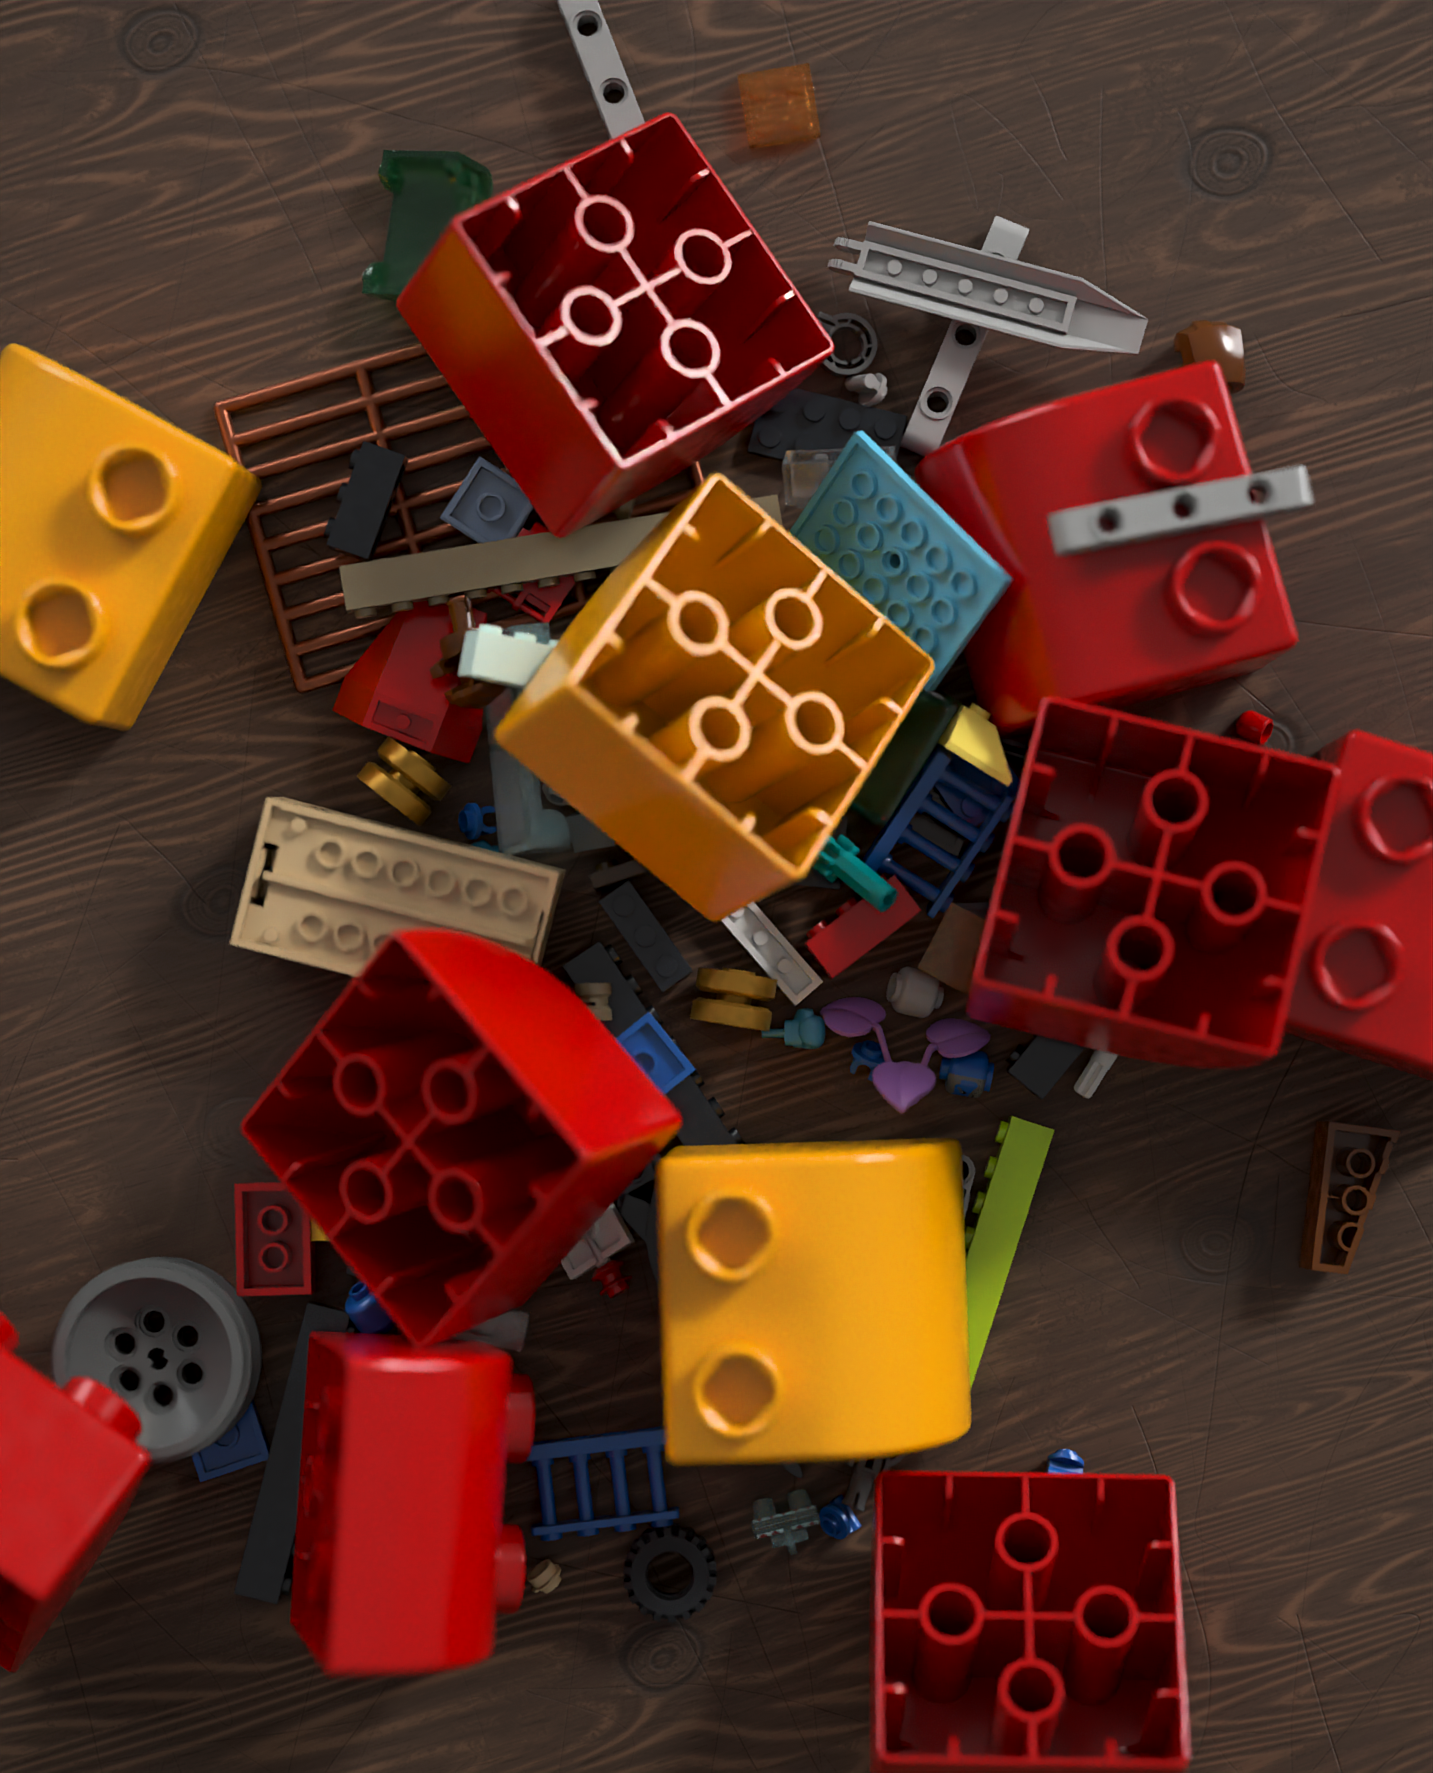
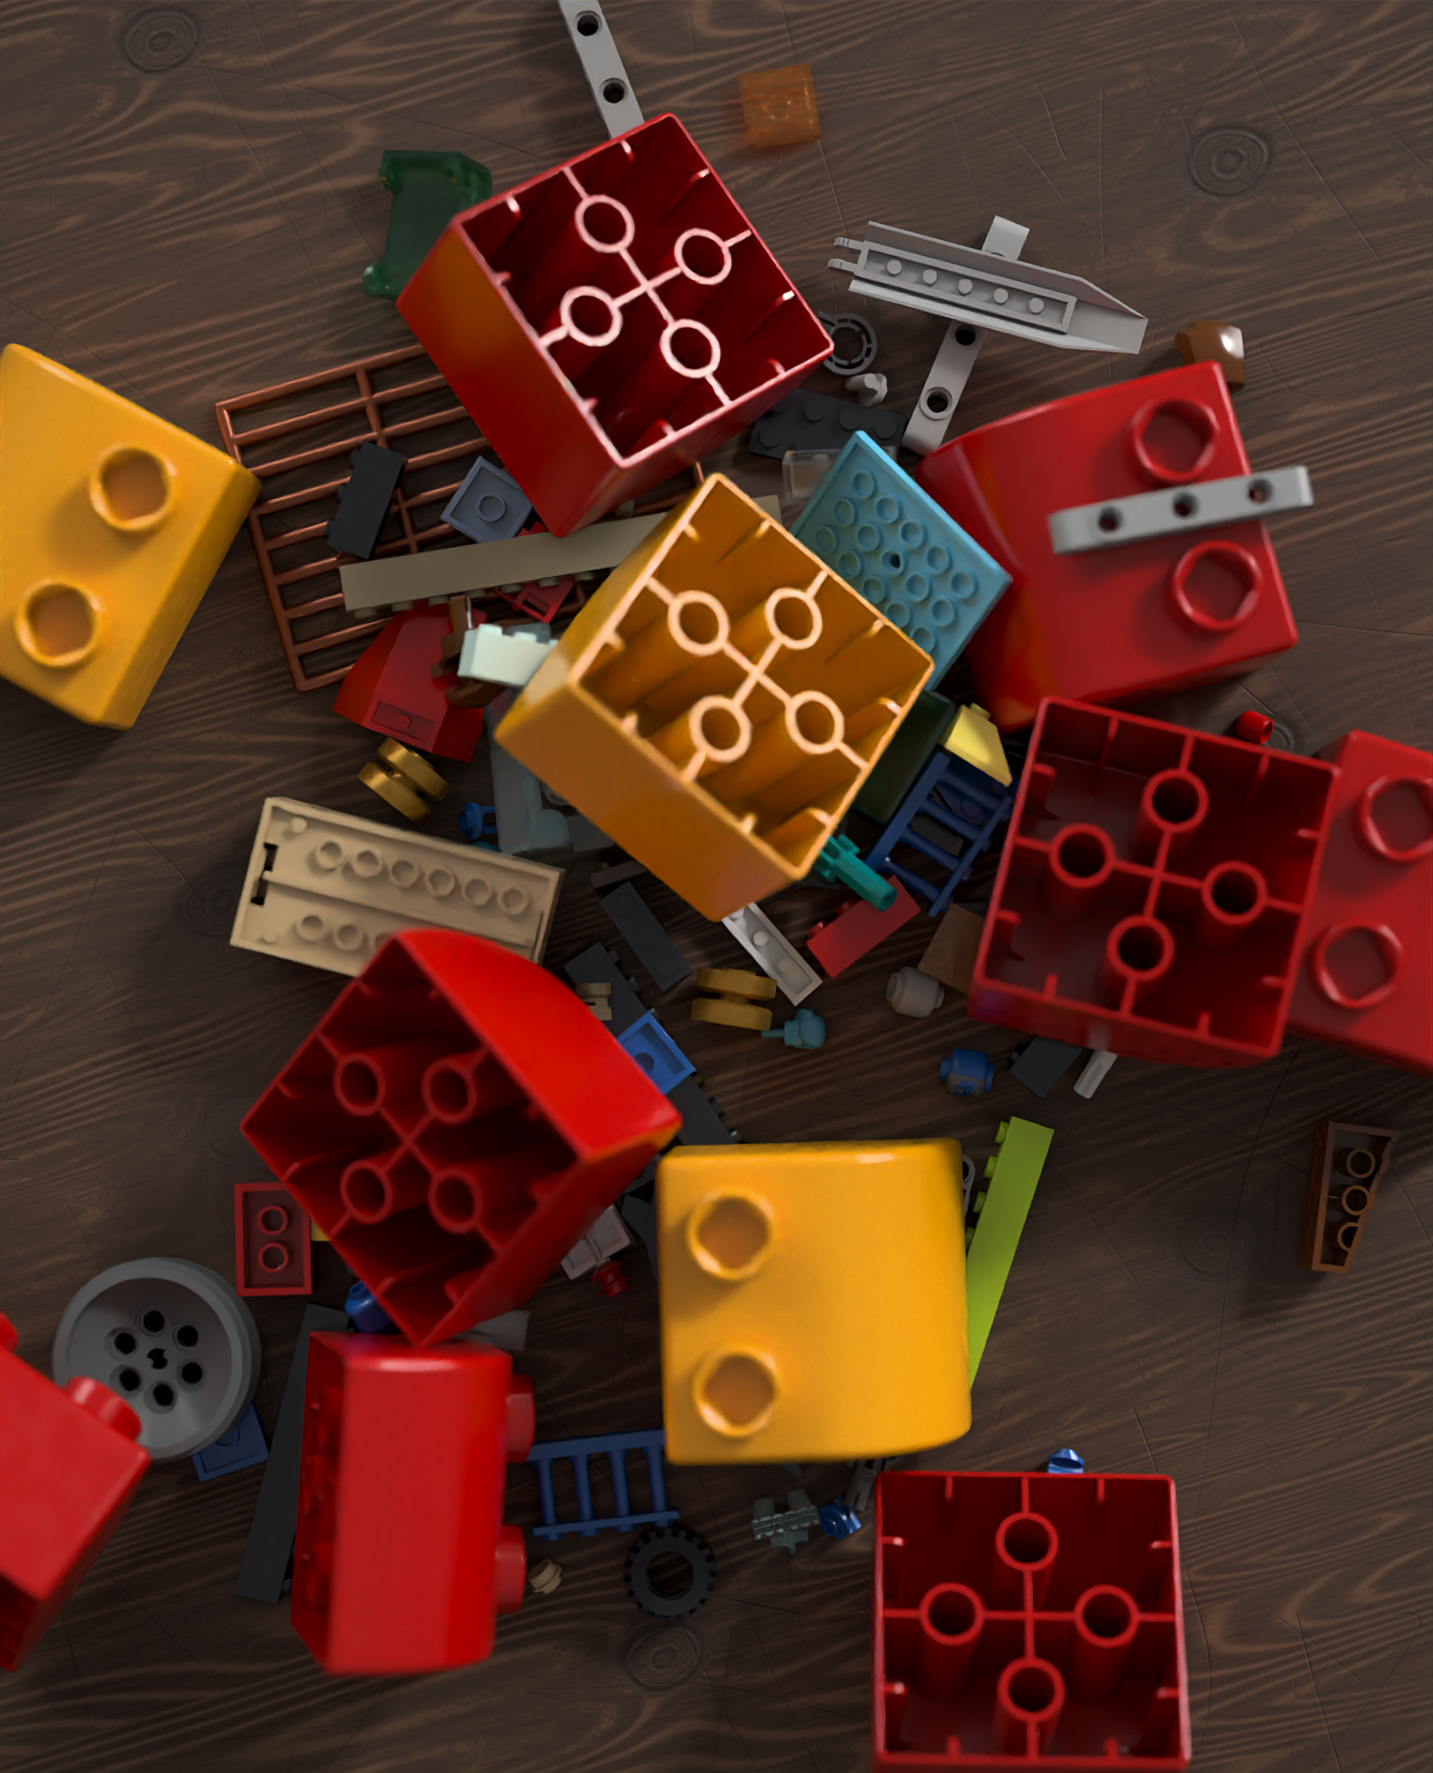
medium lavender plant [820,997,991,1113] -> none
blue plate [850,1040,885,1081] -> none

